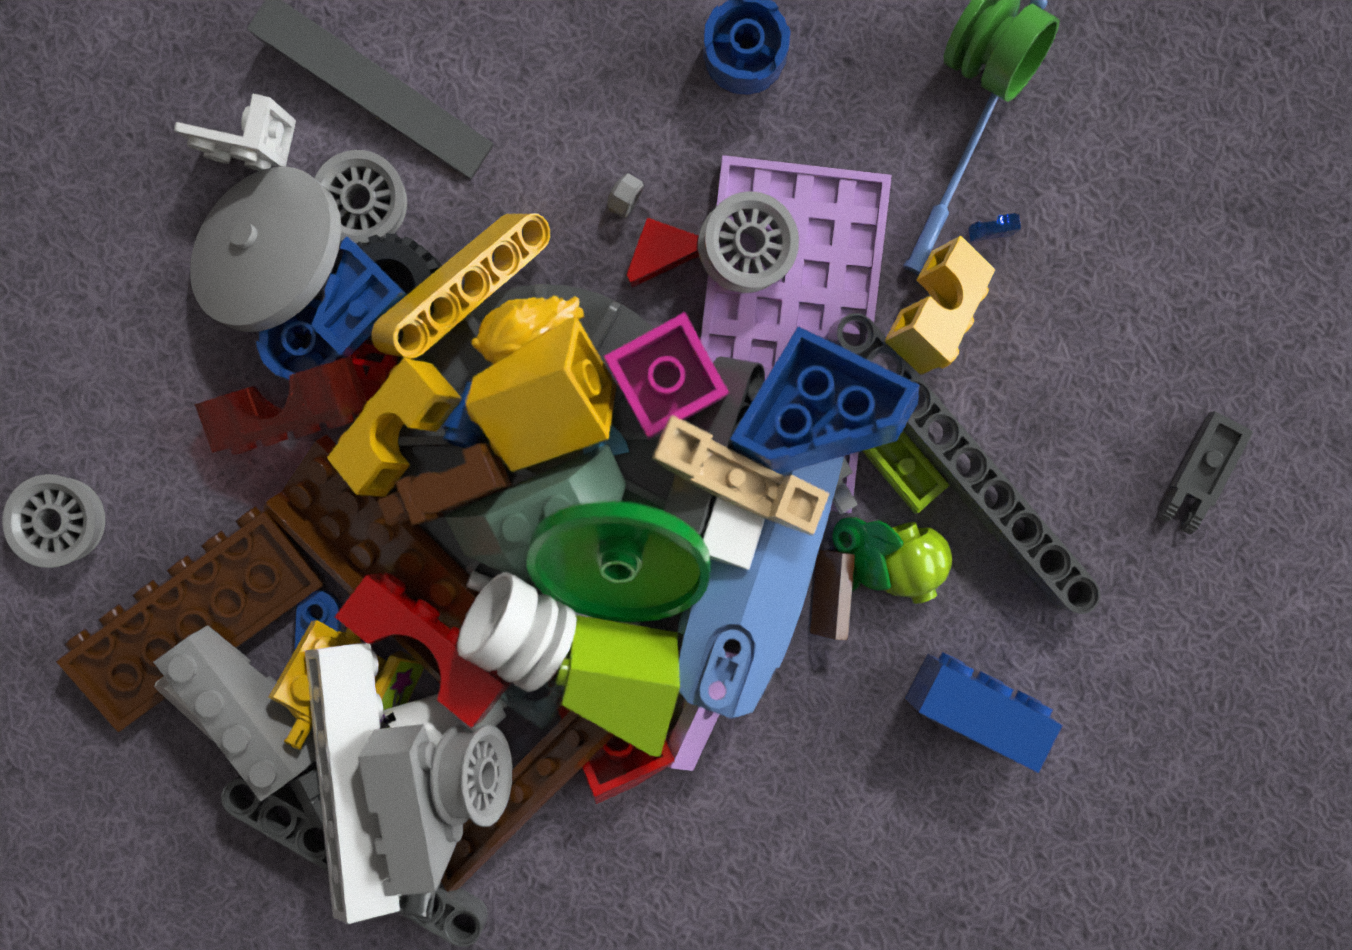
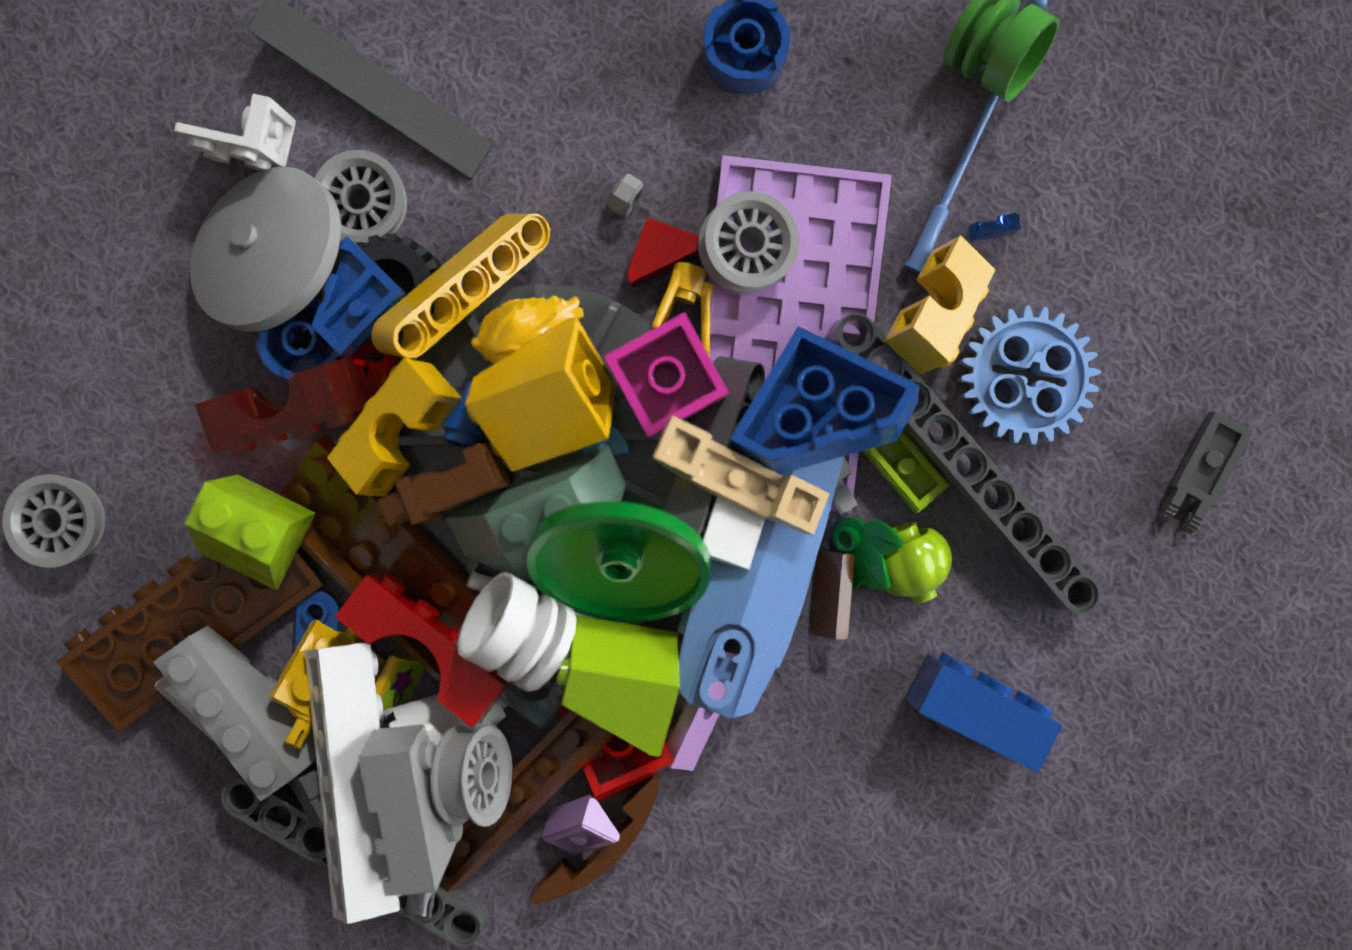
none -> lime slope [184,474,316,590]
none -> reddish brown slope [530,773,660,904]
none -> lavender slope [541,795,620,855]
none -> yellow plant [651,262,714,357]
none -> light blue gear [957,306,1101,445]

